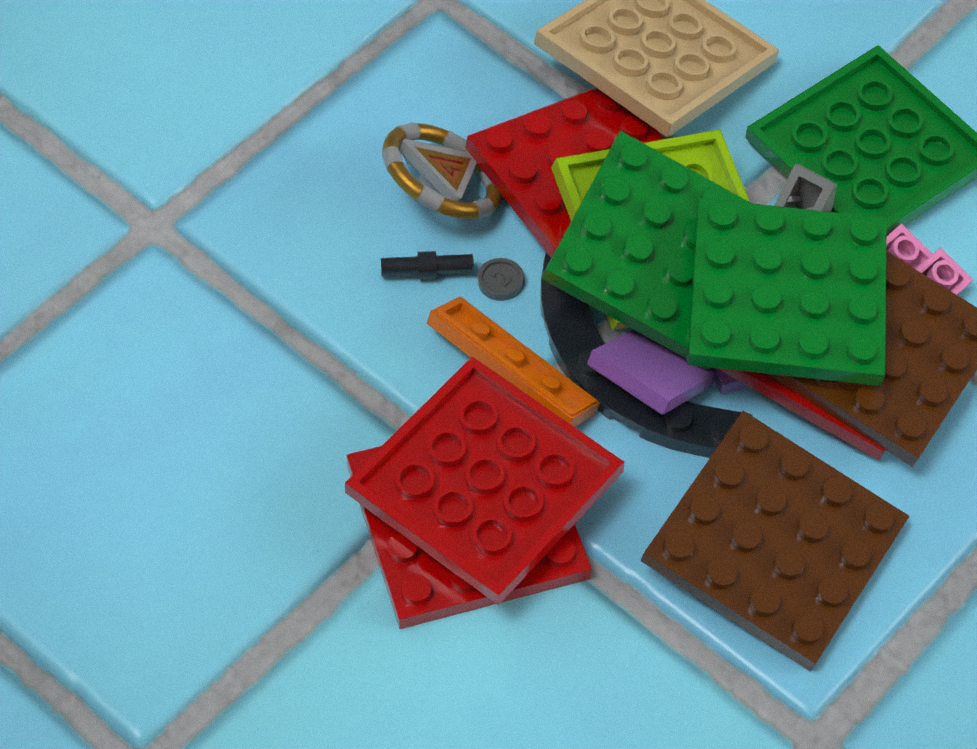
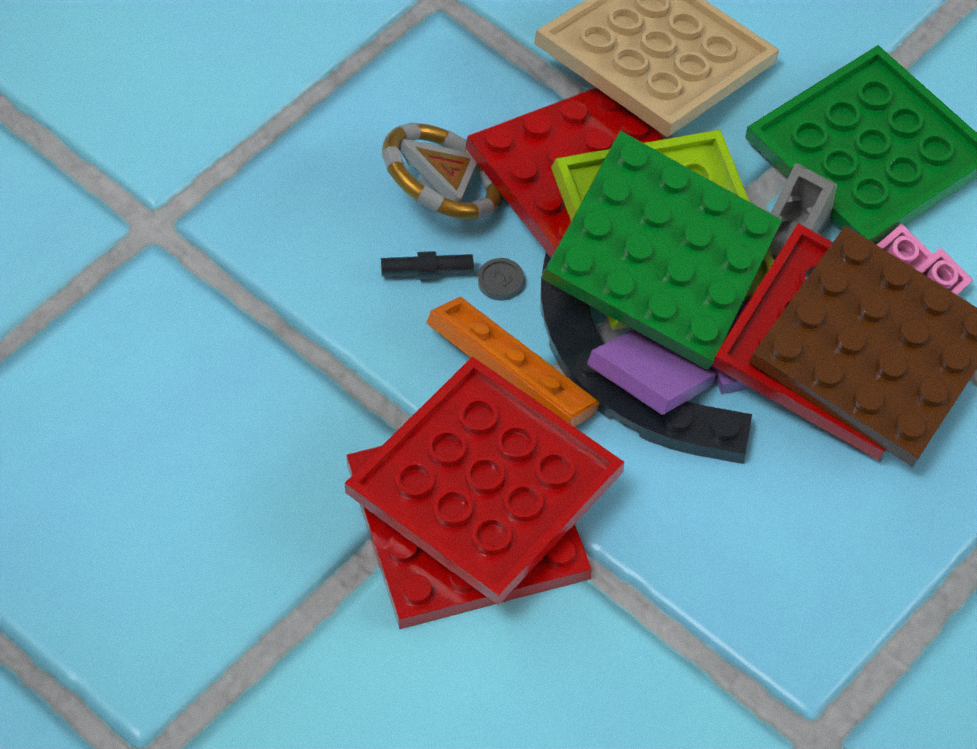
reddish brown plate [640,411,909,672] -> none
green plate [687,198,887,386] -> none

